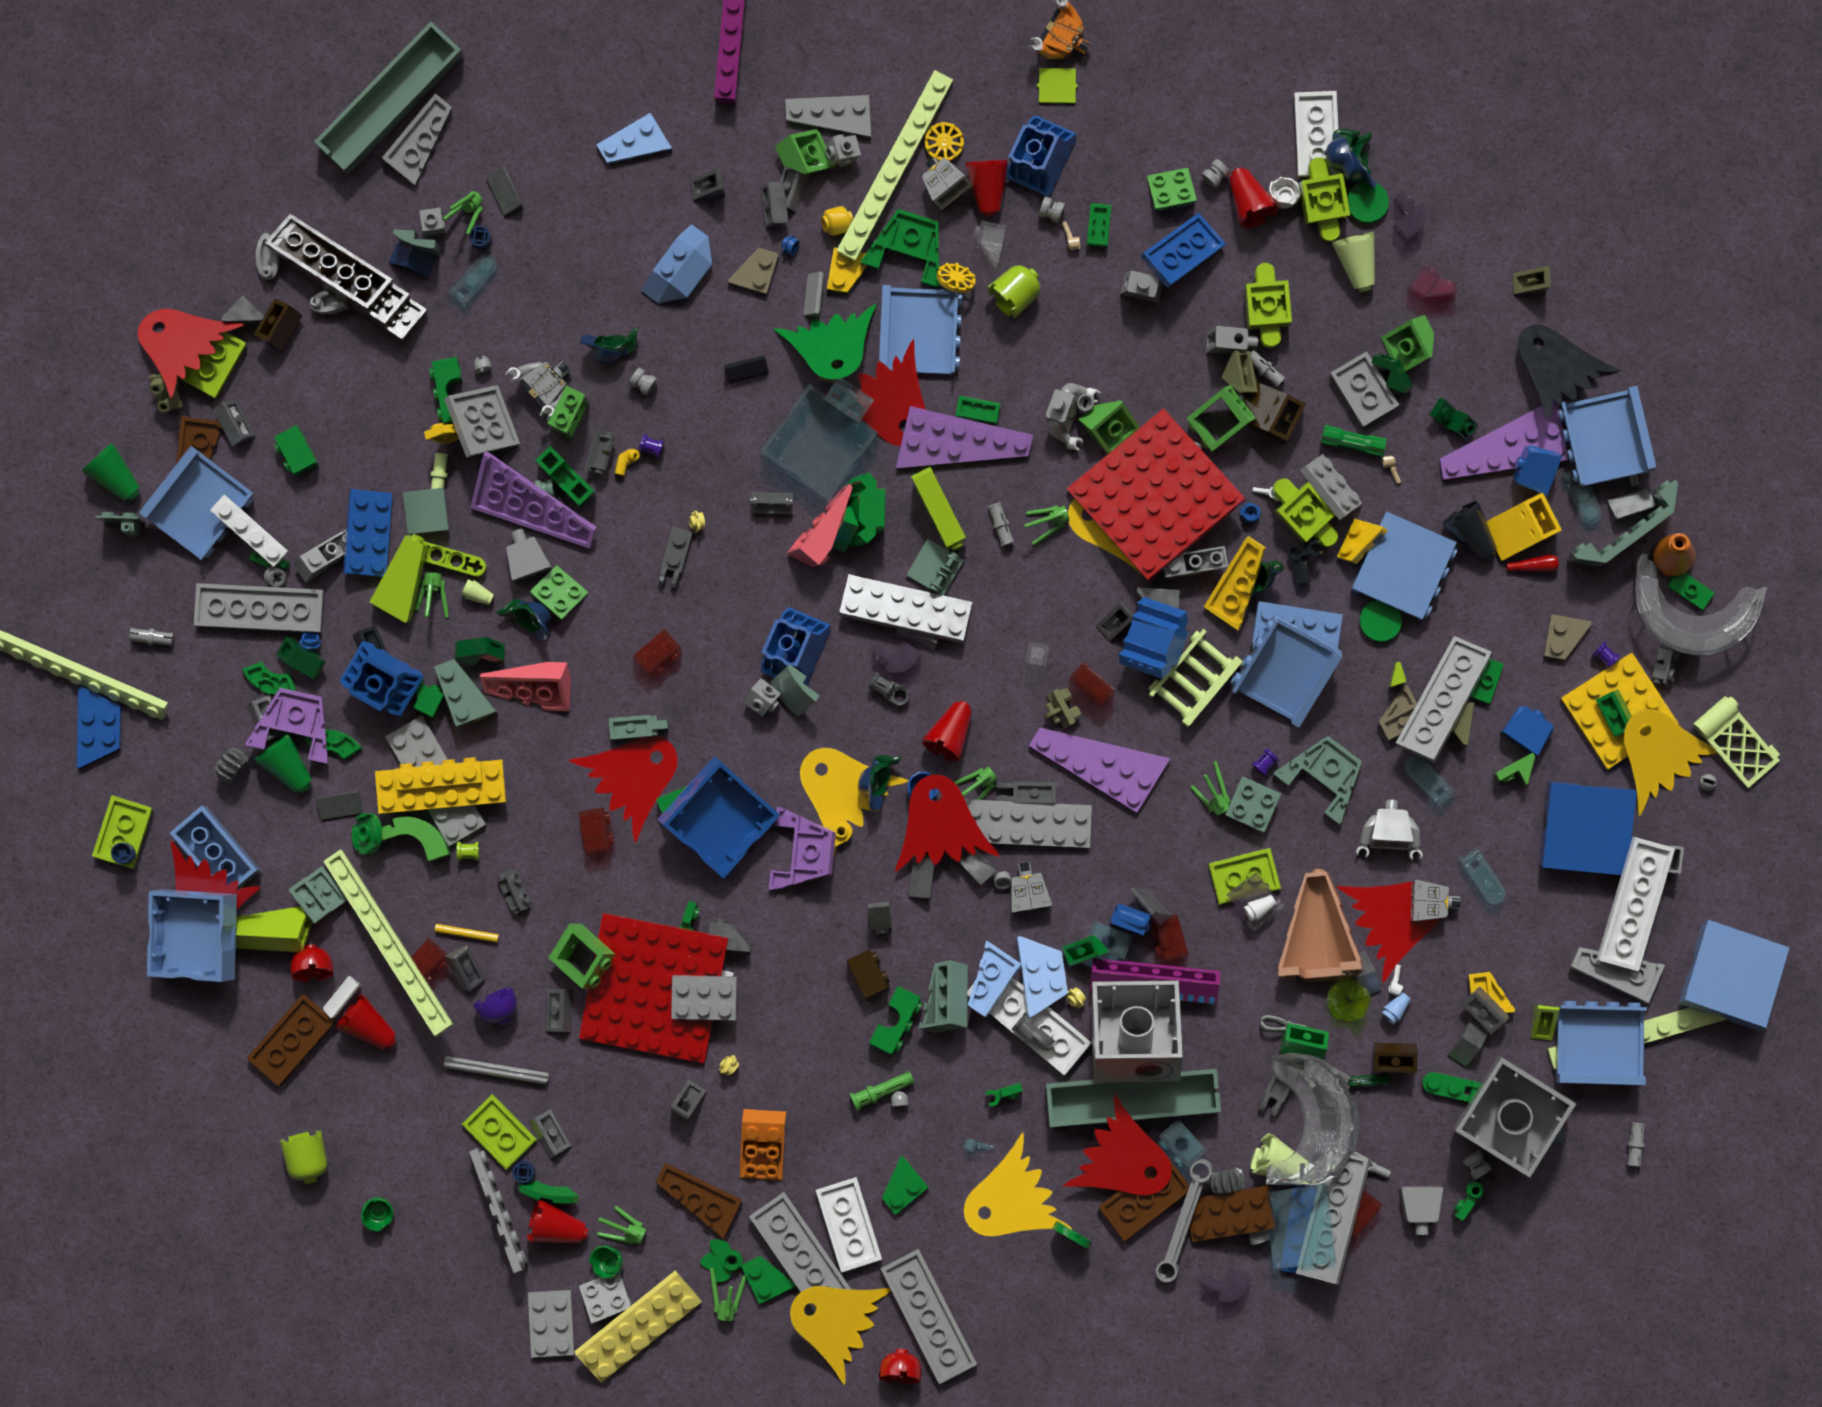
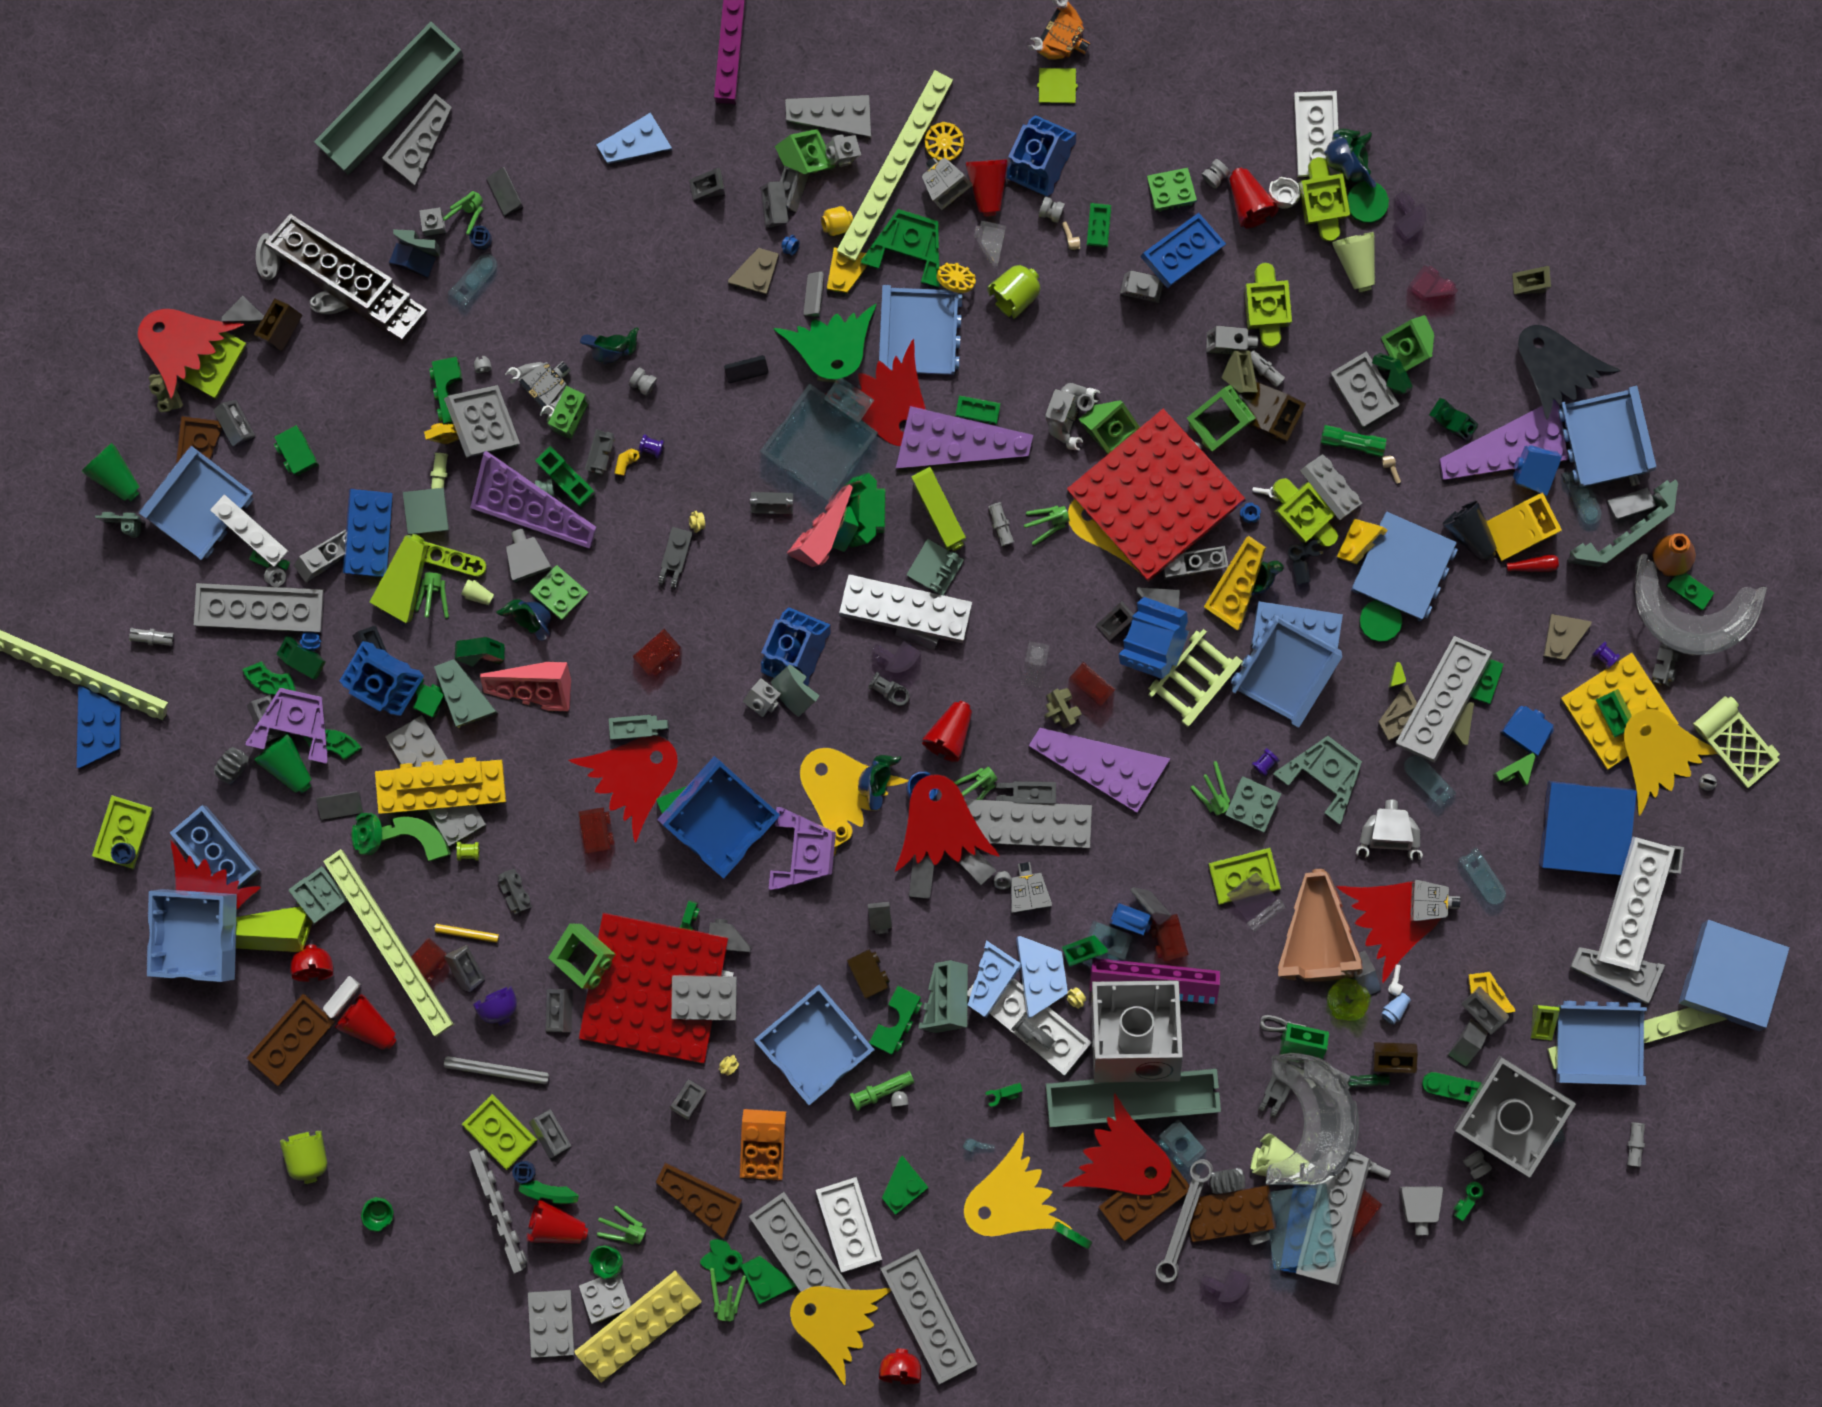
medium blue wedge [642,224,712,304] -> none
white cone [1243,895,1277,922] -> none
none -> medium blue tile [754,984,875,1105]

